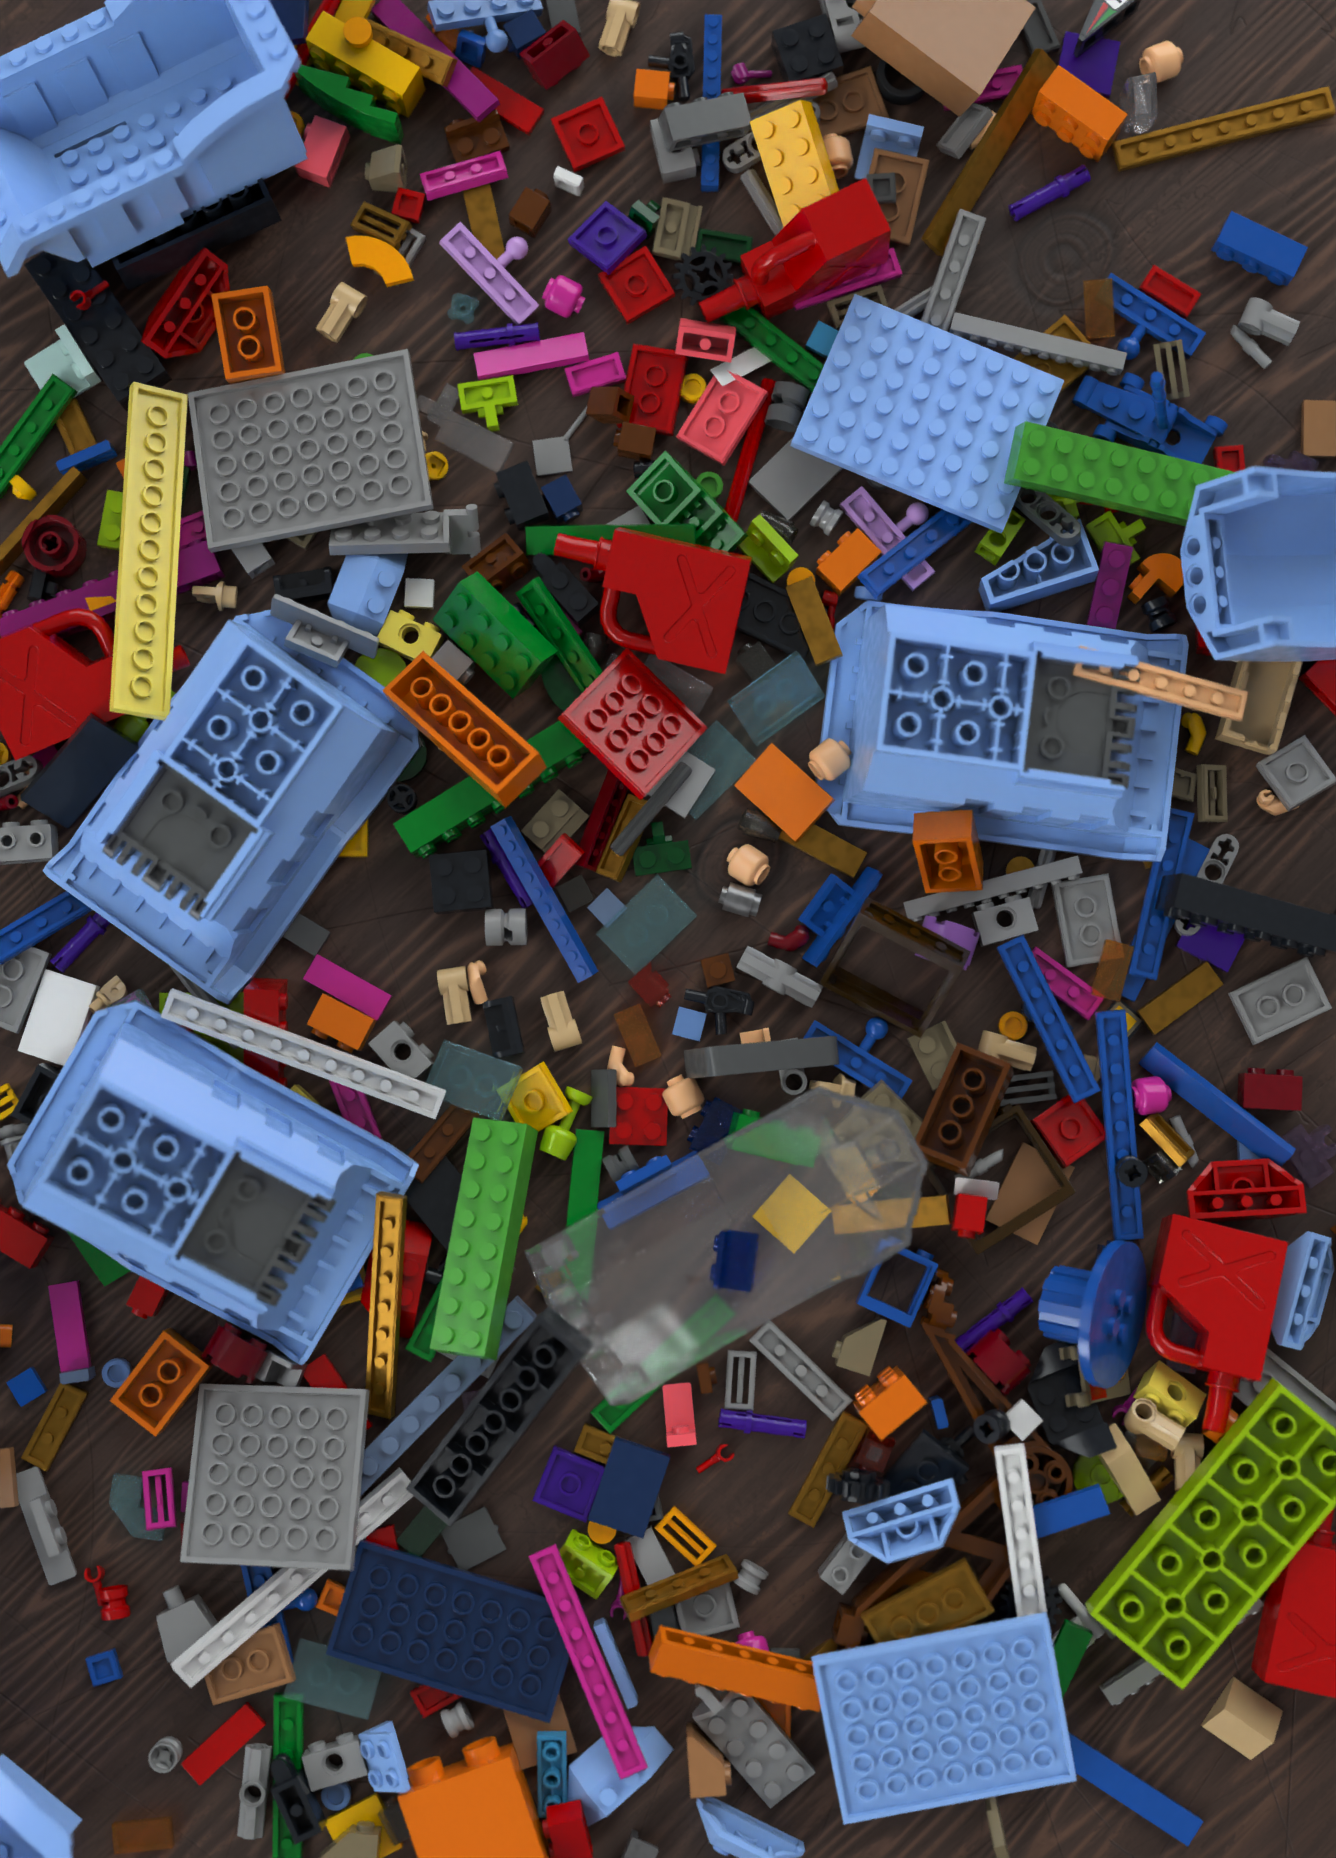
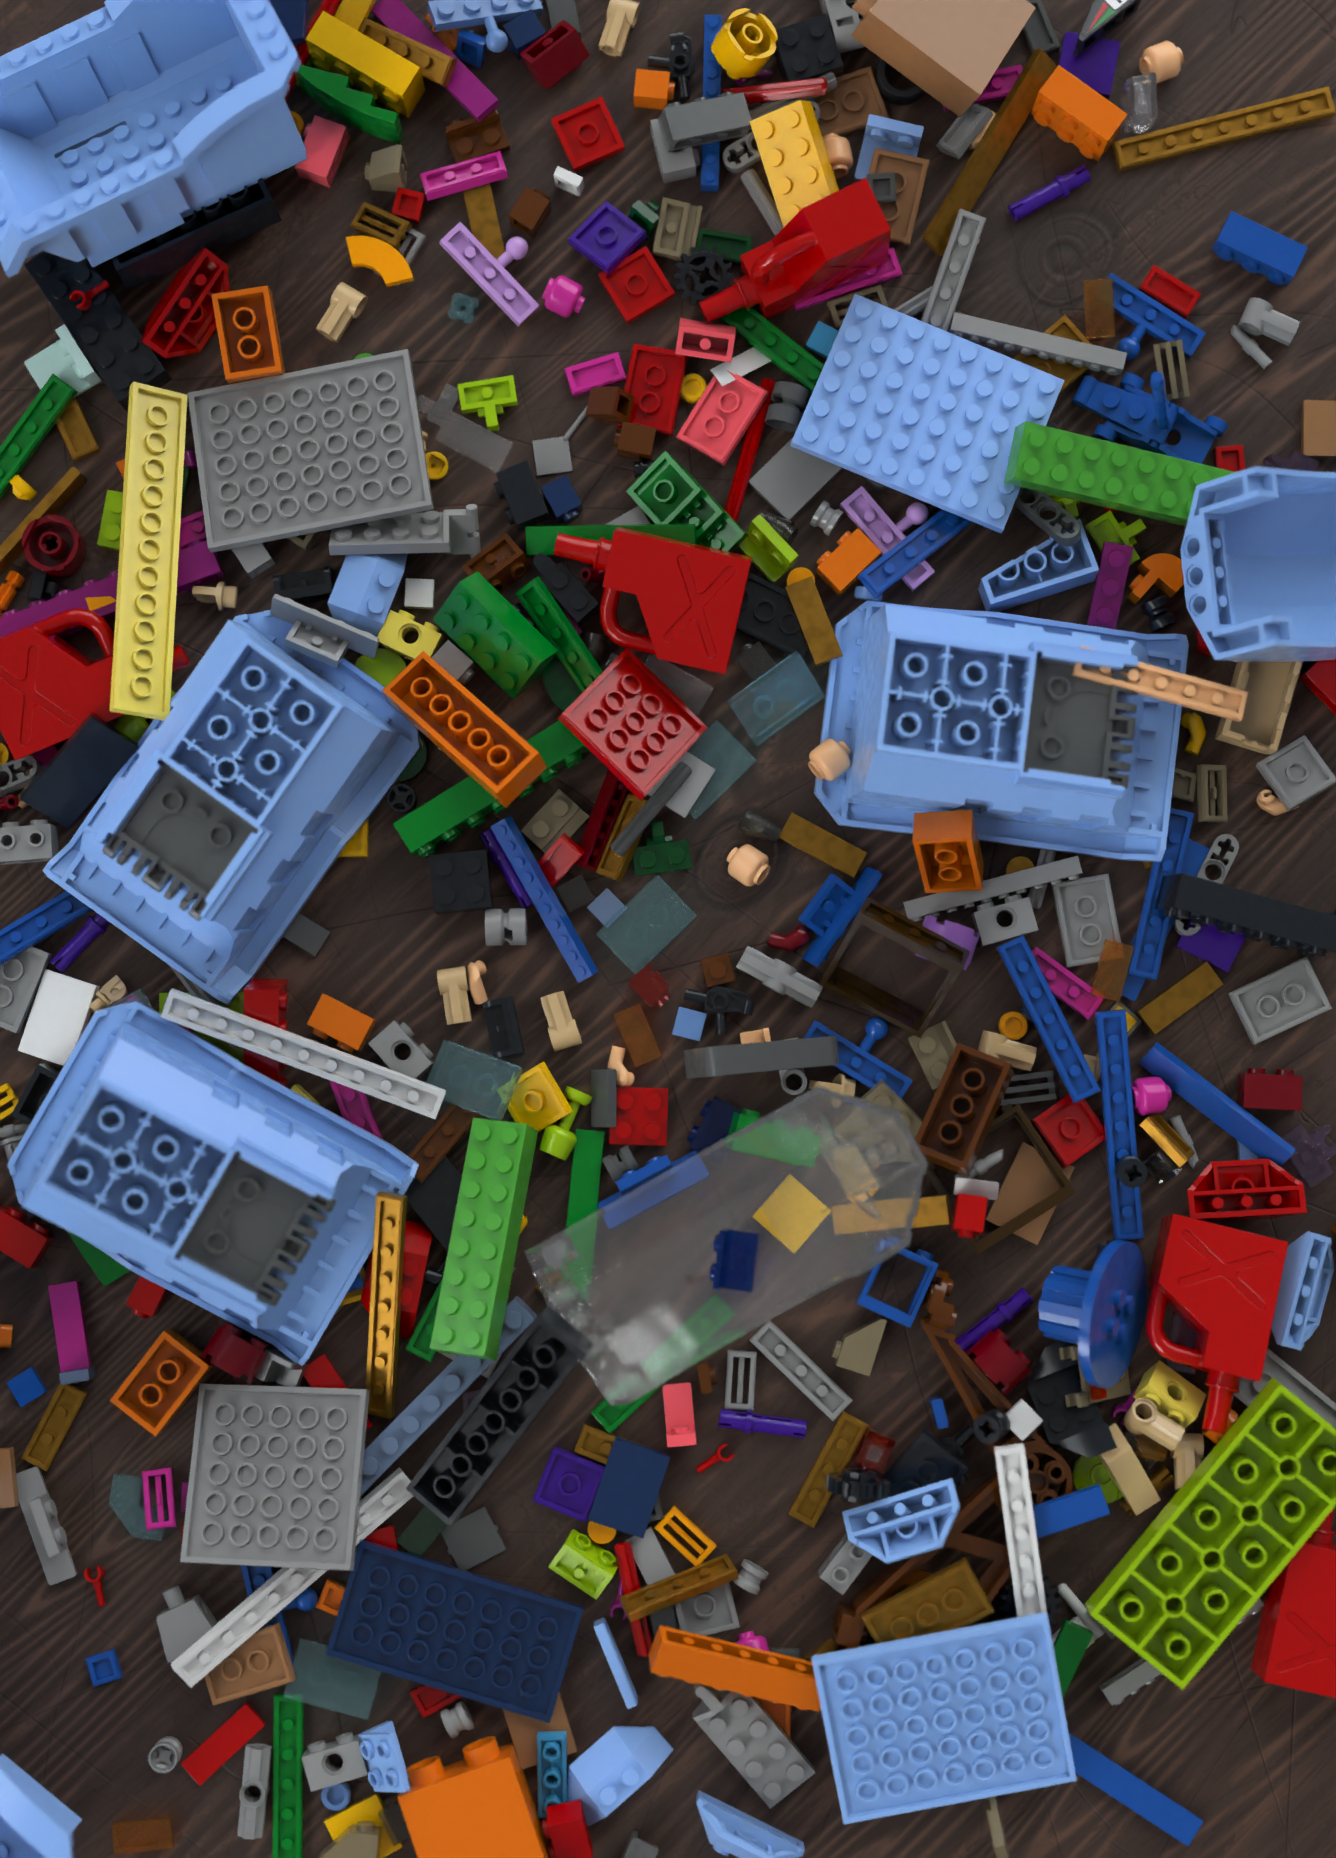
blue tile [56,440,118,476] -> none
red wheel [98,1584,131,1621] -> none
medium blue tile [102,1358,133,1388] -> none
black hinge [270,1752,327,1845] -> none
dark pink tile [303,954,392,1021] -> none
light orange tile [343,16,373,48] -> none
dark purple pin [454,322,540,351] -> none
red tile [470,66,544,136] -> none
dark pink tile [473,332,589,380] -> none
dark pink tile [529,1544,648,1780] -> none
light nougat head [662,1074,705,1119] -> none
medium nougat slope [687,1722,731,1798] -> none
bright green tile [696,472,723,500] -> none
flat silver brick [719,882,762,917] -> none
orange tile [734,743,835,842] -> none
red hand [822,590,838,631] -> none
orange brick [852,1365,927,1440] -> none
lime leg [974,510,1026,566] -> none
tan slope [1201,1676,1283,1760] -> none
none -> yellow brick [711,8,778,80]

